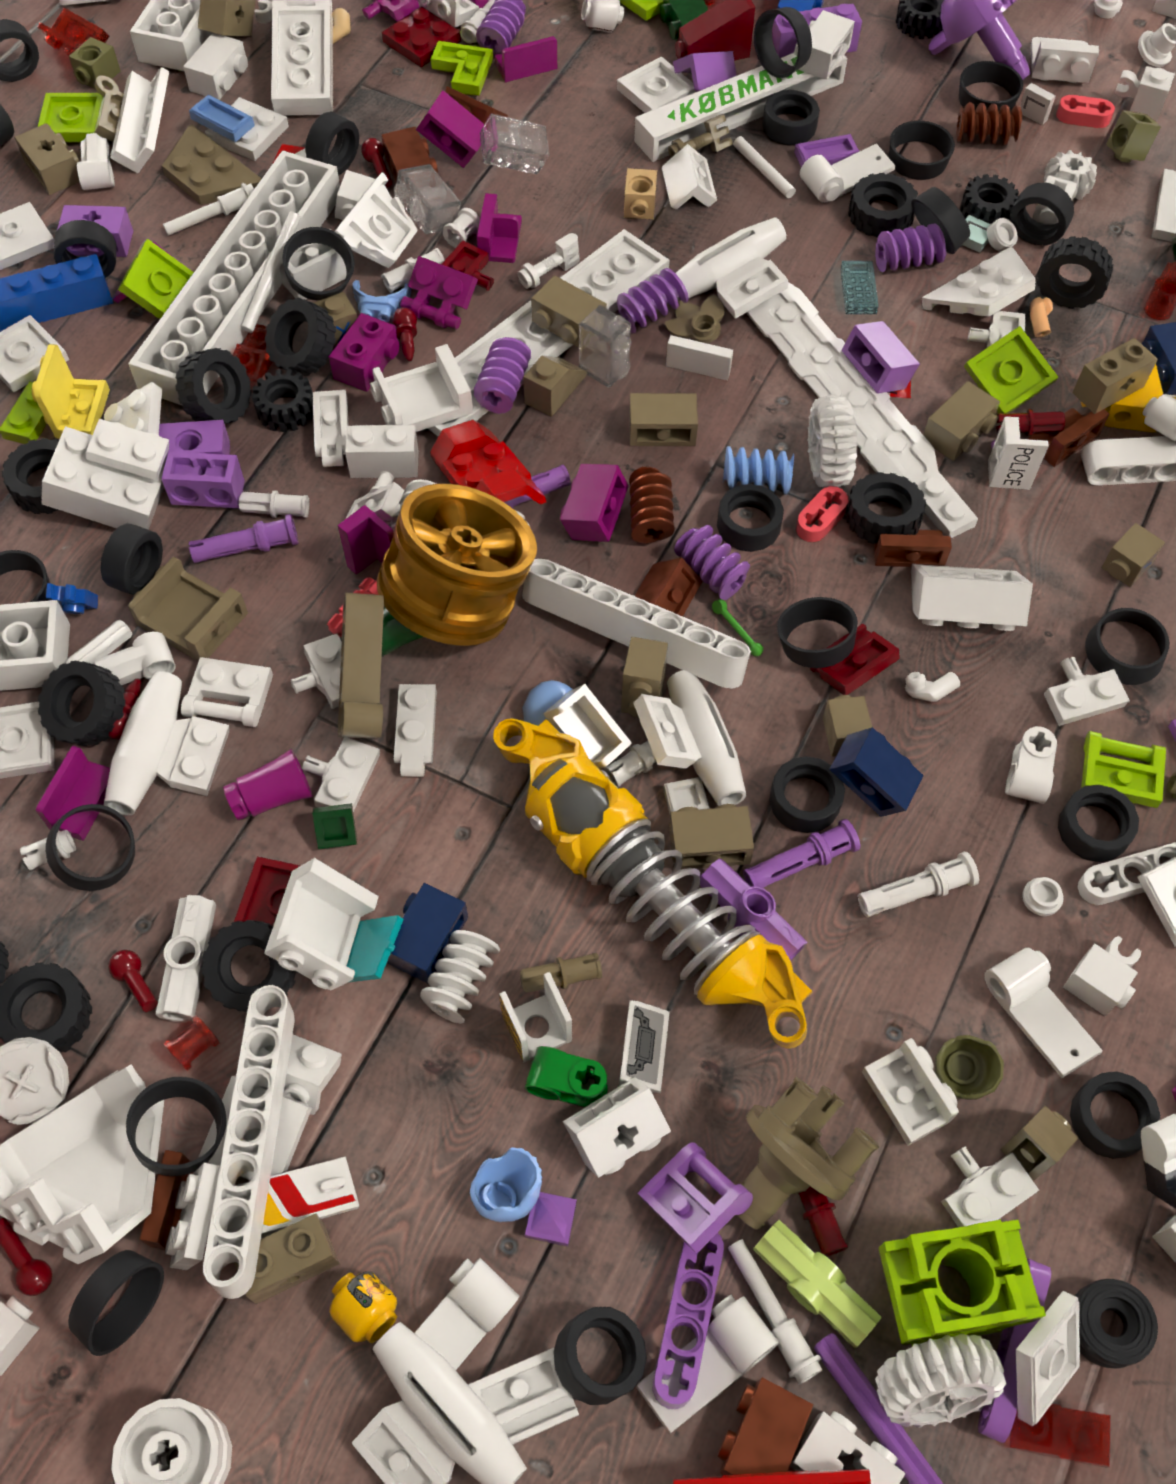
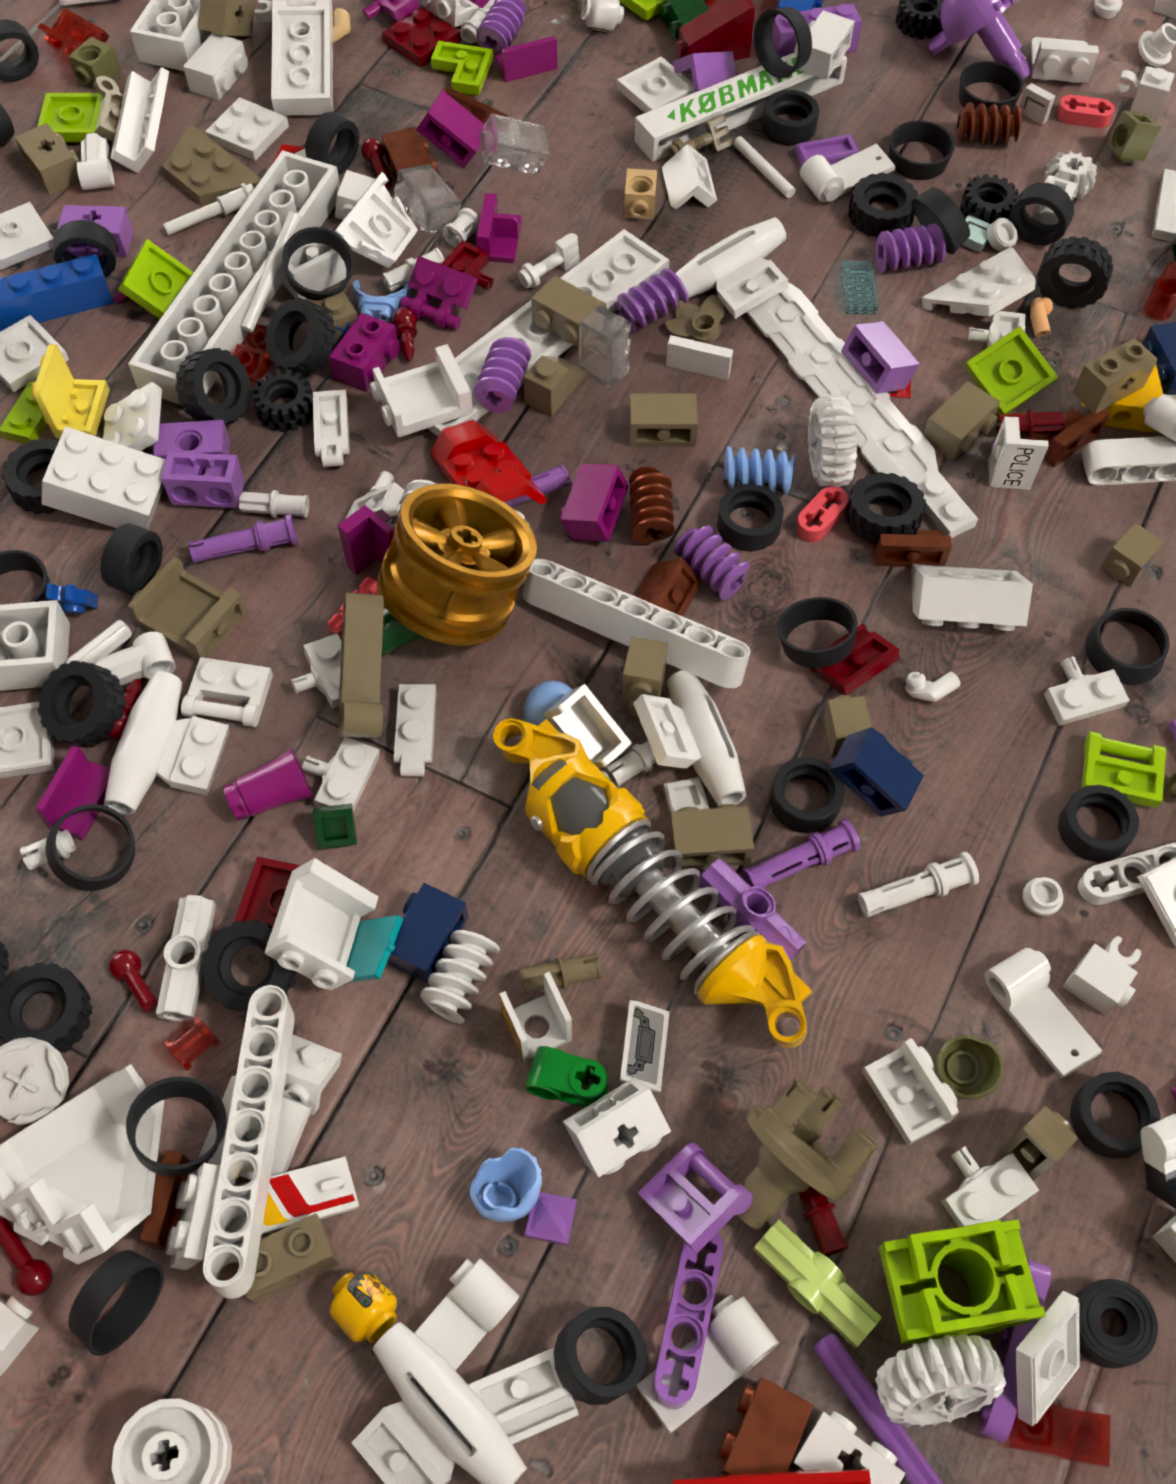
white bracket [86,419,169,480] -> none
medium blue tile [189,94,255,142] -> none
white brick [345,425,419,478] -> none
bright green hinge [712,599,764,657] -> none
white pin [728,1239,822,1384] -> none
white piece [1005,726,1057,804] -> none

